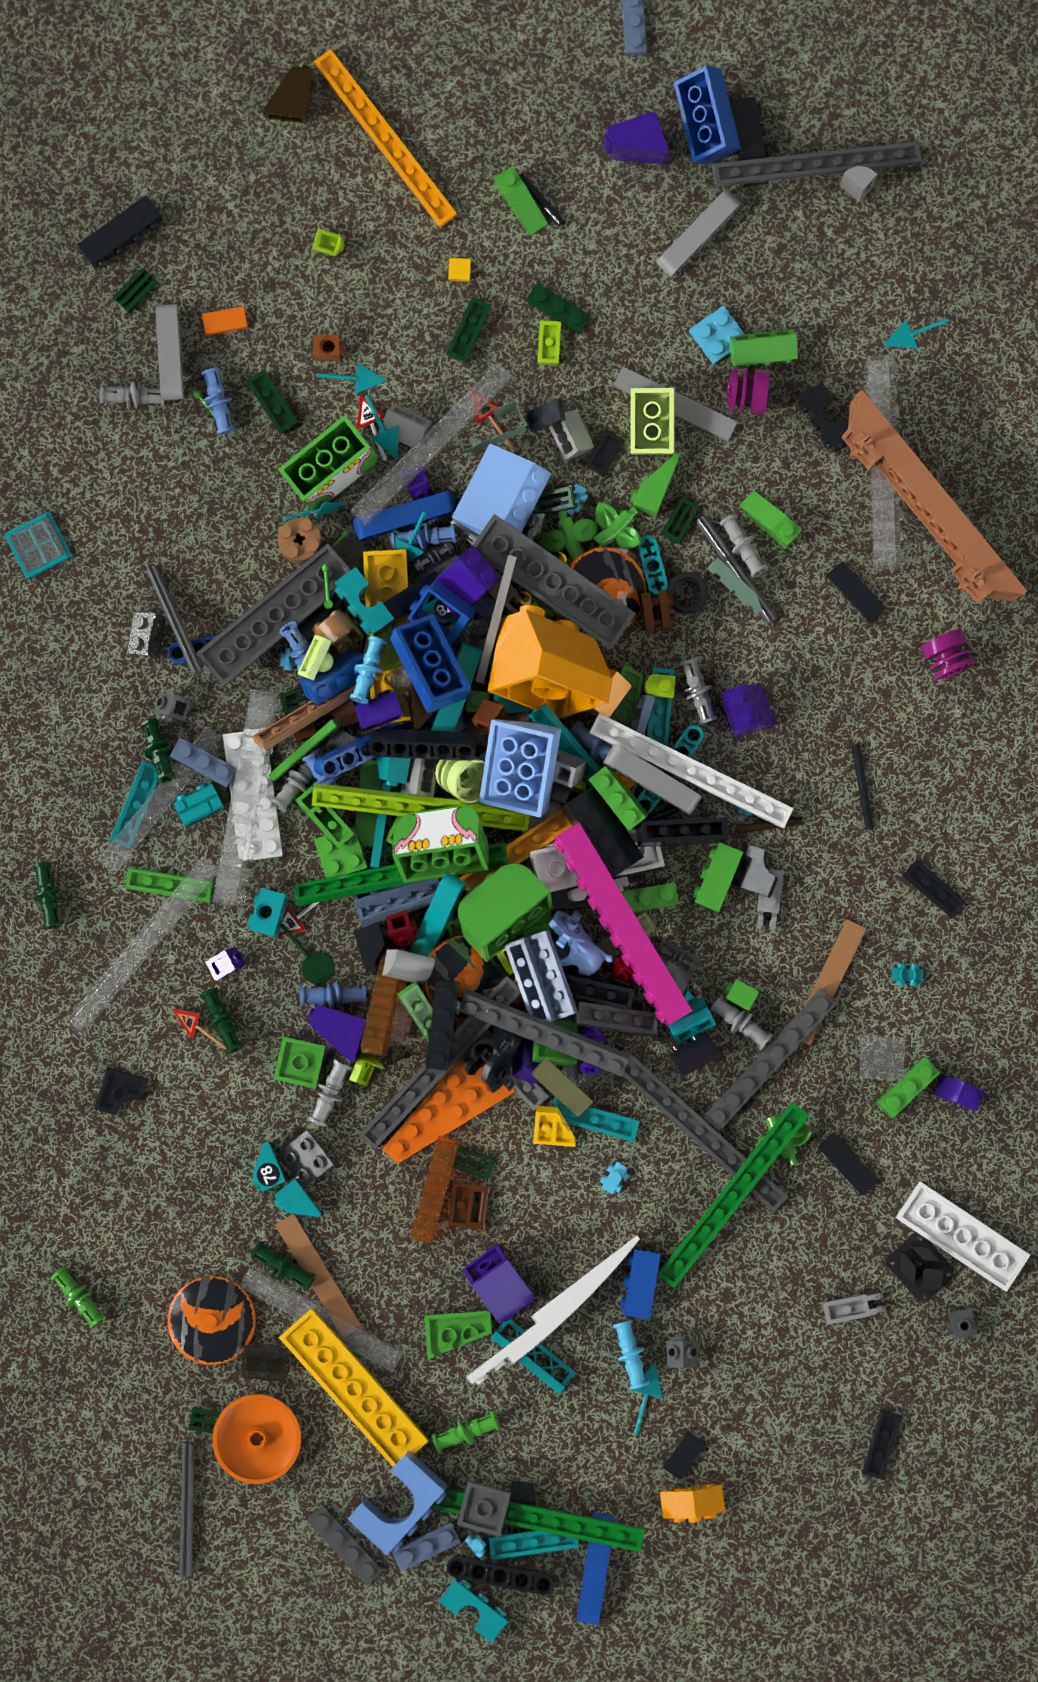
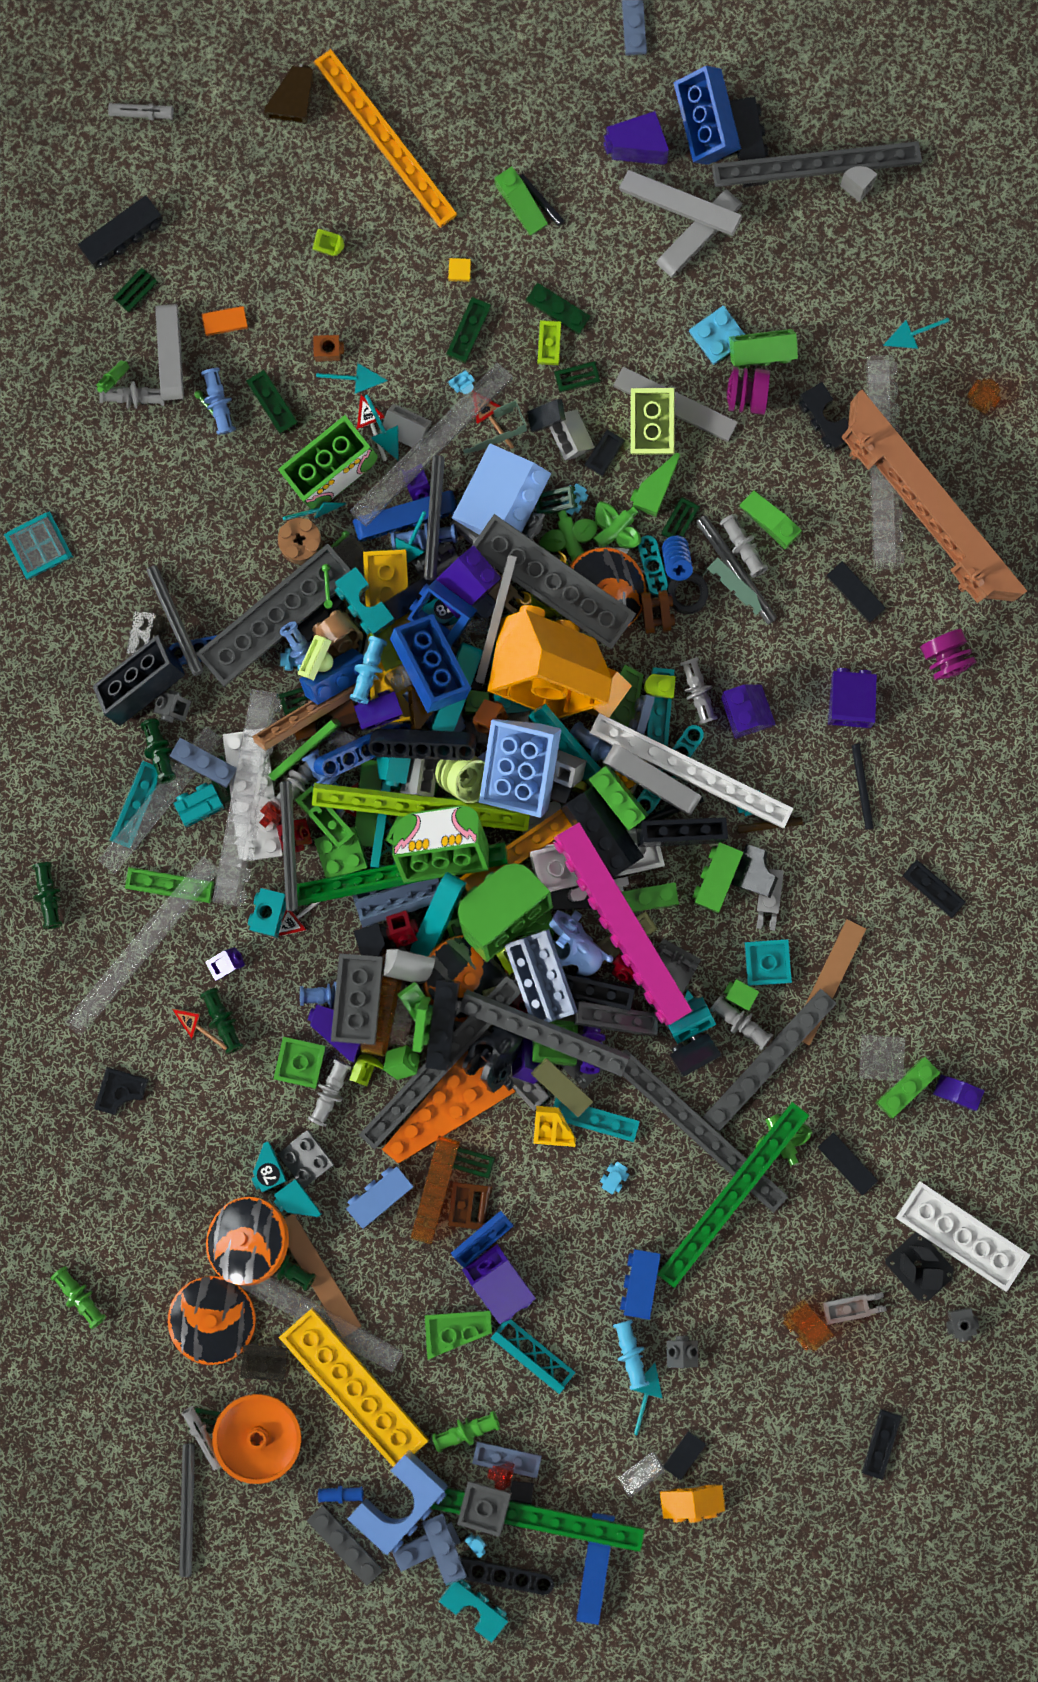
dark green piece [280,924,334,984] -> none
white slope [466,1236,640,1385] -> none
teal plate [488,1530,579,1560] -> none
teal piece [892,963,923,987] -> none
none -> black slope [93,635,185,726]
none -> bright green piece [96,361,130,393]
none -> light grey pin [108,103,174,120]
none -> light grey pin [181,1406,221,1470]
none -> dish [206,1197,289,1286]
none -> clear red tile [259,801,282,828]
none -> dark red brick [276,818,312,853]
none -> dark grey axle [280,781,298,911]
none -> blue pin [318,1486,364,1504]
none -> dark grey plate [331,953,384,1045]
none -> medium blue brick [346,1166,414,1229]
none -> bright green brick [383,1045,420,1080]
none -> bright green plate [413,996,433,1052]
none -> sand blue plate [422,1514,467,1586]
none -> dark grey axle [424,455,444,580]
none -> medium azure piece [448,370,475,394]
none -> blue tile [451,1211,514,1268]
none -> sand blue plate [472,1441,542,1478]
none -> clear red tile [487,1462,515,1490]
none -> dark green tile [554,361,601,393]
none -> clear plate [618,1452,665,1497]
none -> light grey tile [619,170,742,236]
none -> blue piece [662,535,693,581]
none -> teal plate [744,939,792,986]
none -> clear orange brick [782,1299,834,1352]
none -> dark purple slope [828,668,877,728]
none -> clear orange brick [966,378,1002,415]

